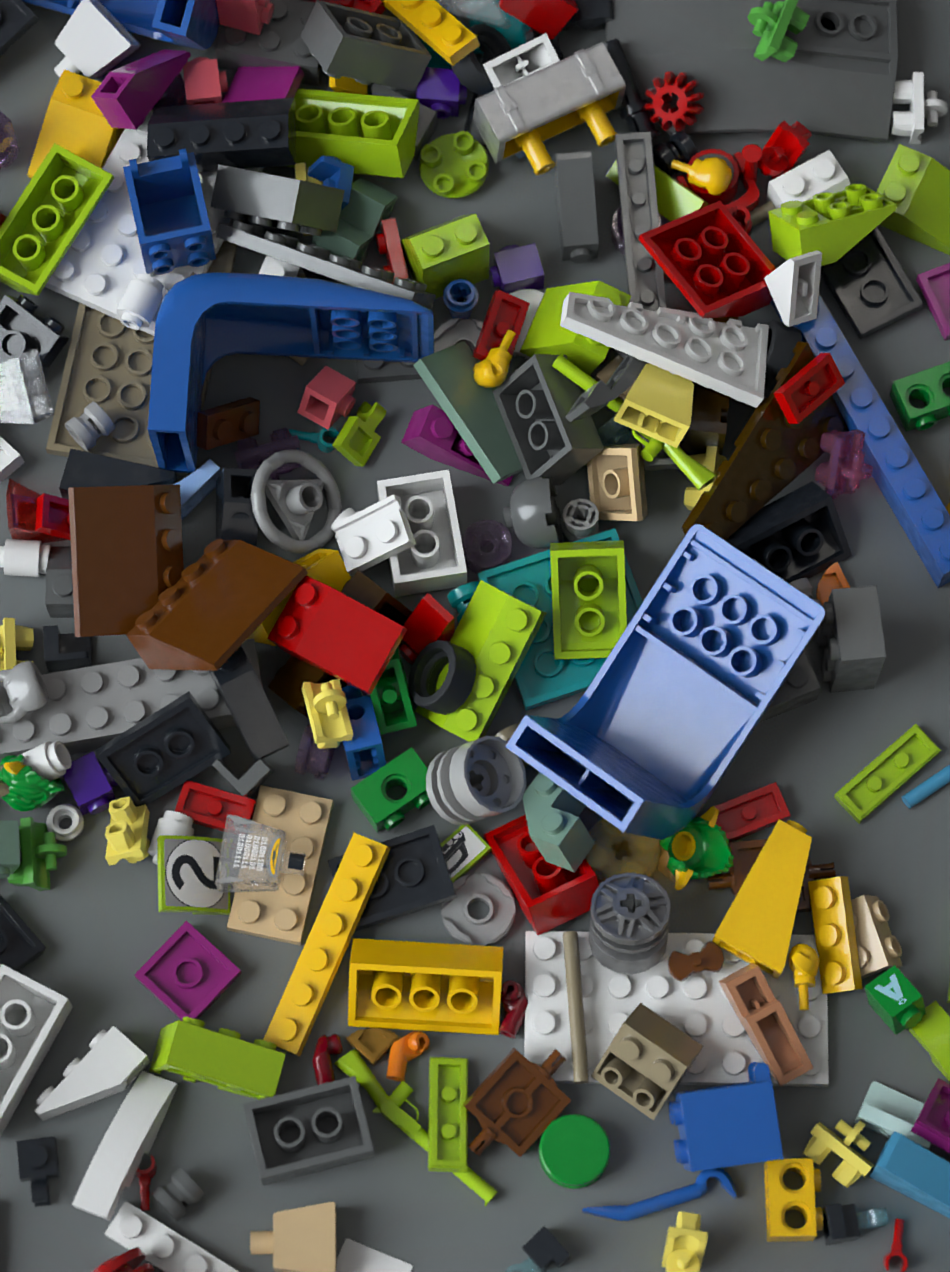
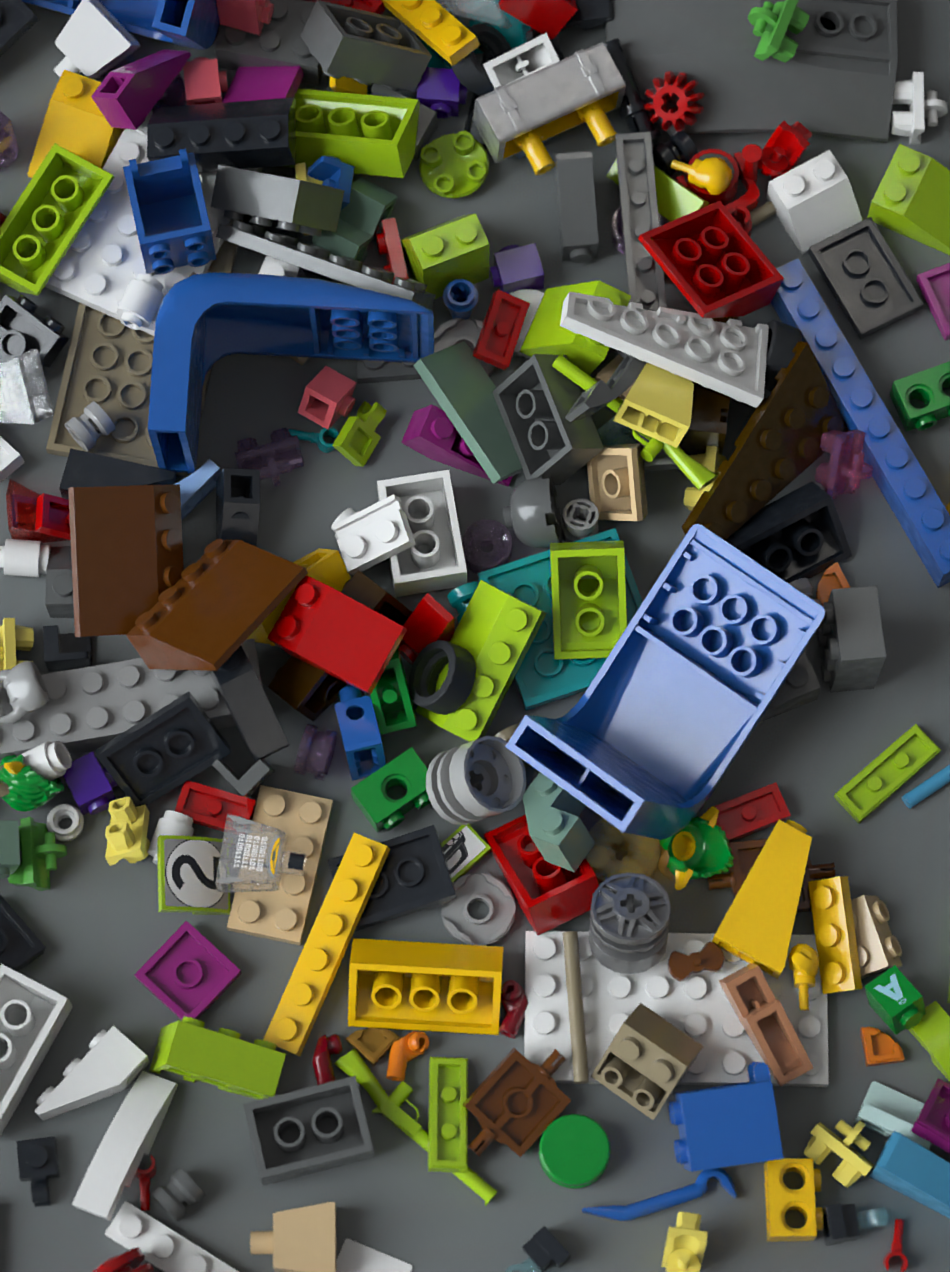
reddish brown plate [197,397,260,450] -> none
light grey piece [251,449,342,554] -> none
light yellow hips [301,679,353,749] -> none
yellow piece [473,330,516,388] -> none
white slope [764,250,822,327] -> none
lime slope [769,184,897,266] -> none
red plate [773,353,845,424] -> none
none -> orange tile [860,1027,905,1067]

